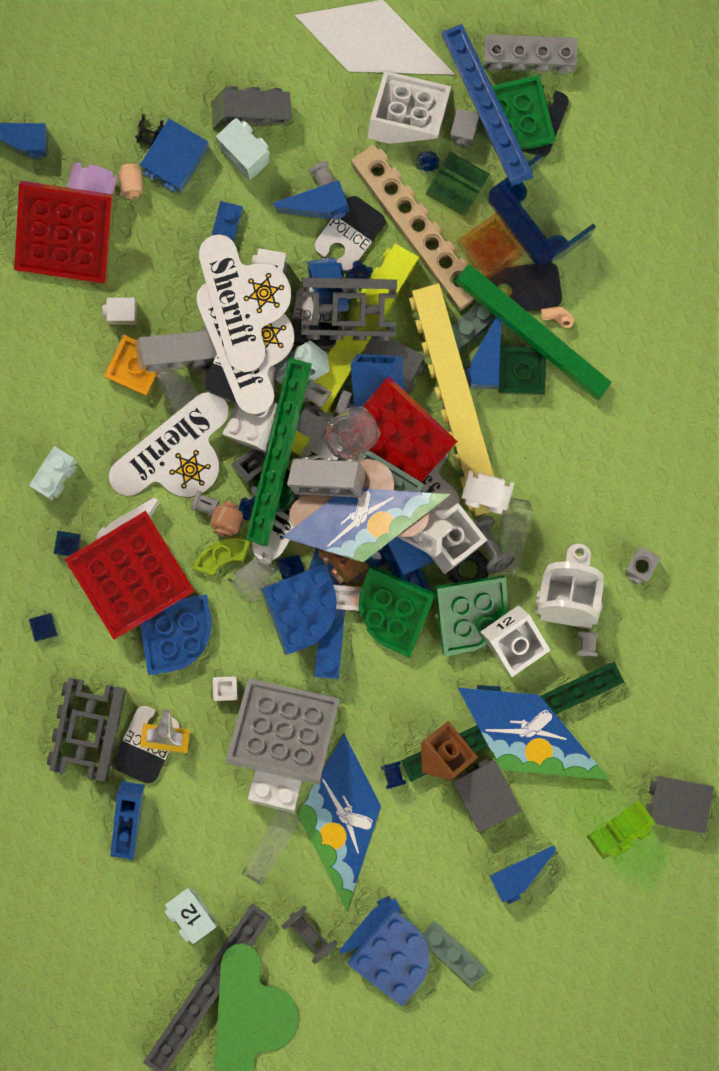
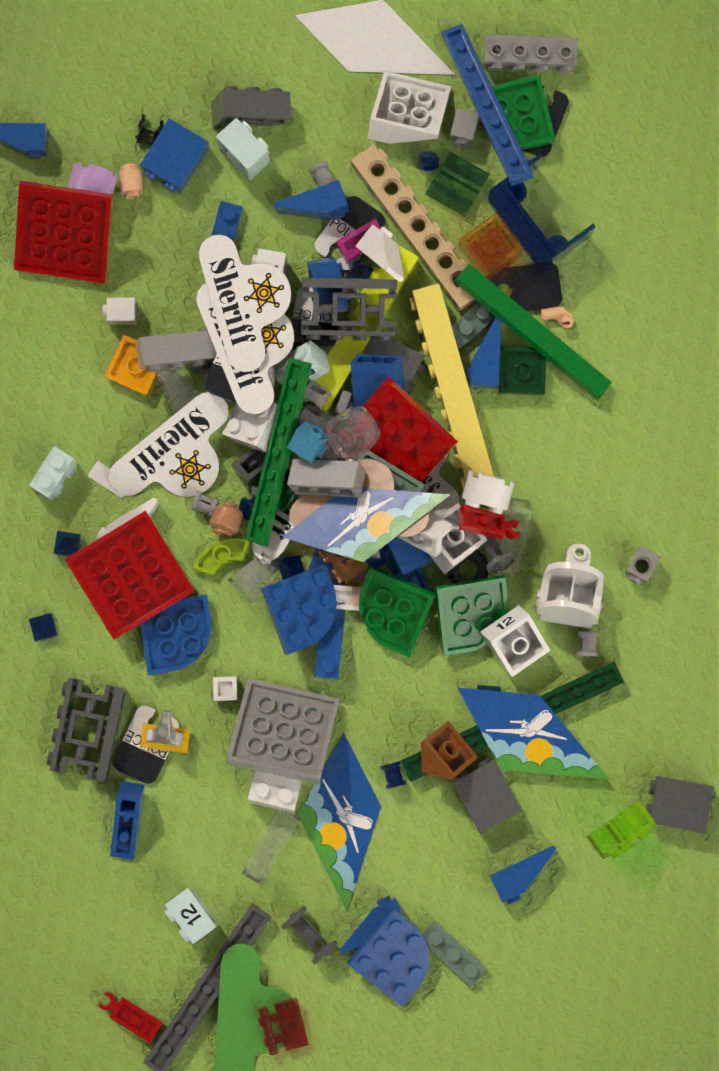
none -> white sticker [88,461,124,498]
none -> red plate [98,991,163,1043]
none -> clear red plate [258,997,309,1055]
none -> dark azure brick [287,421,329,463]
none -> dark pink tile [335,219,381,262]
none -> white slope [356,224,404,282]
none -> red plate [459,504,520,540]

